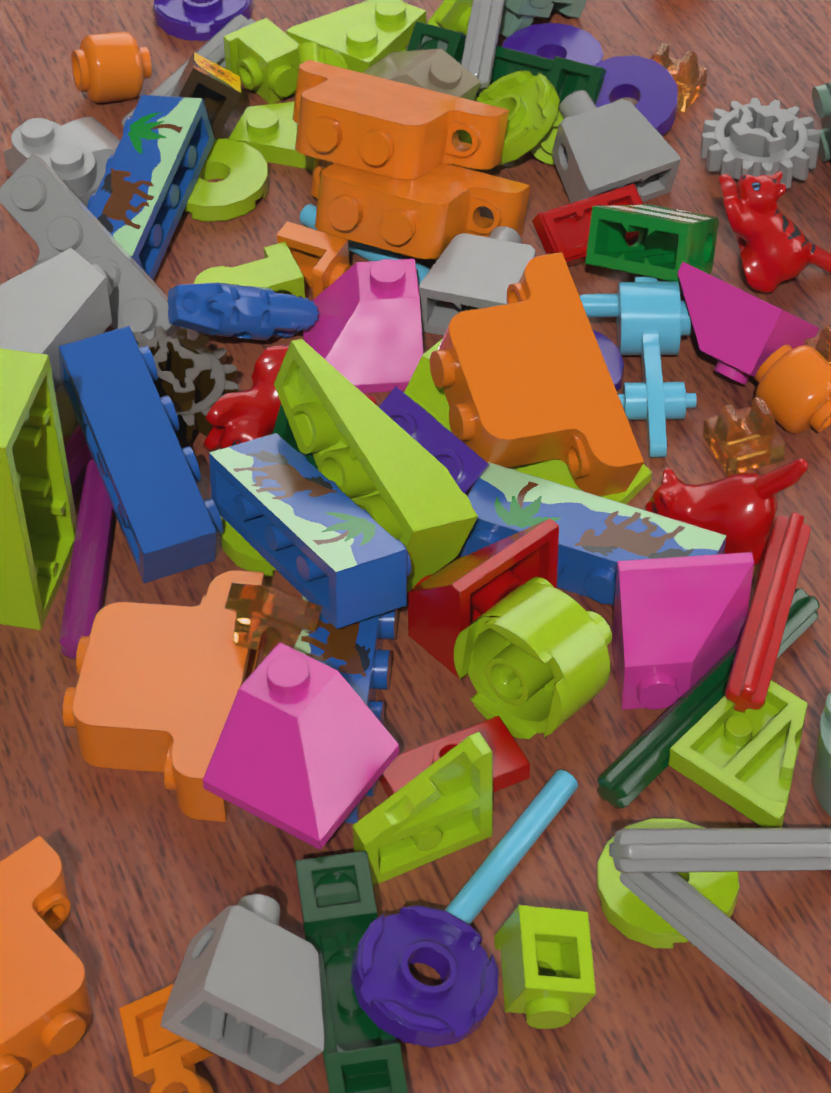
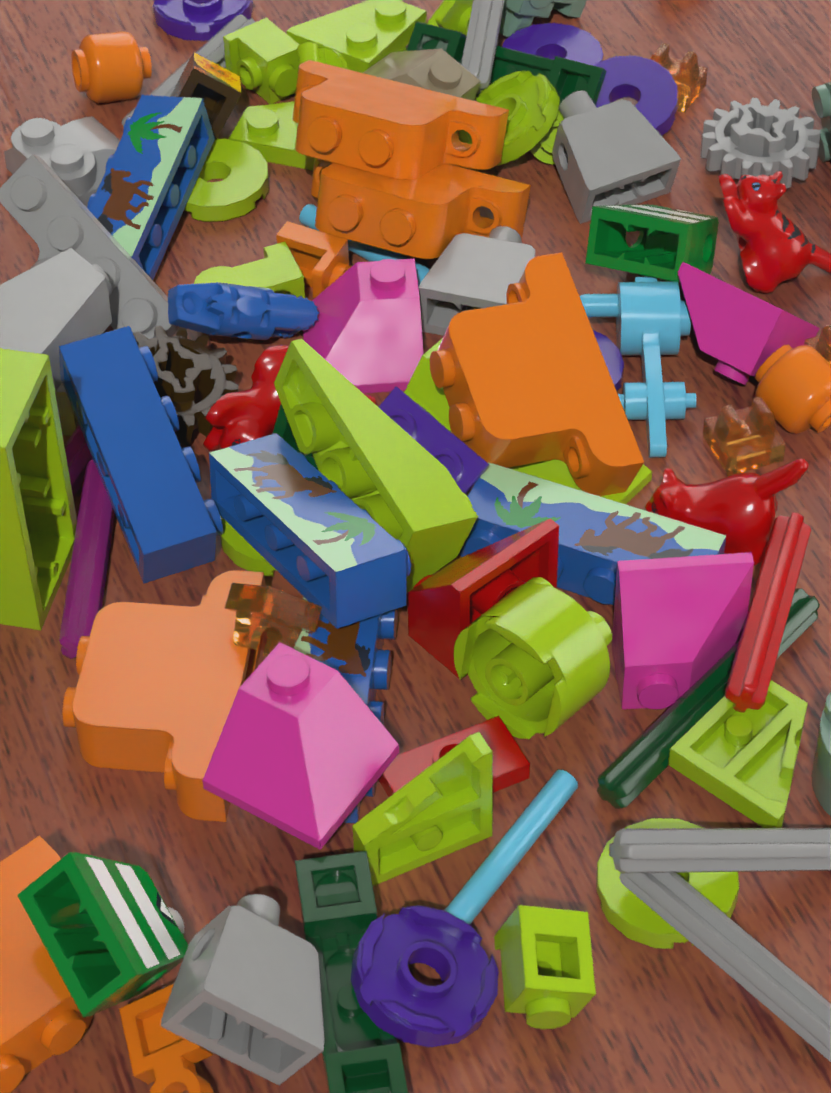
red plate [532,184,643,267] -> none
none -> green torso [17,852,188,1017]

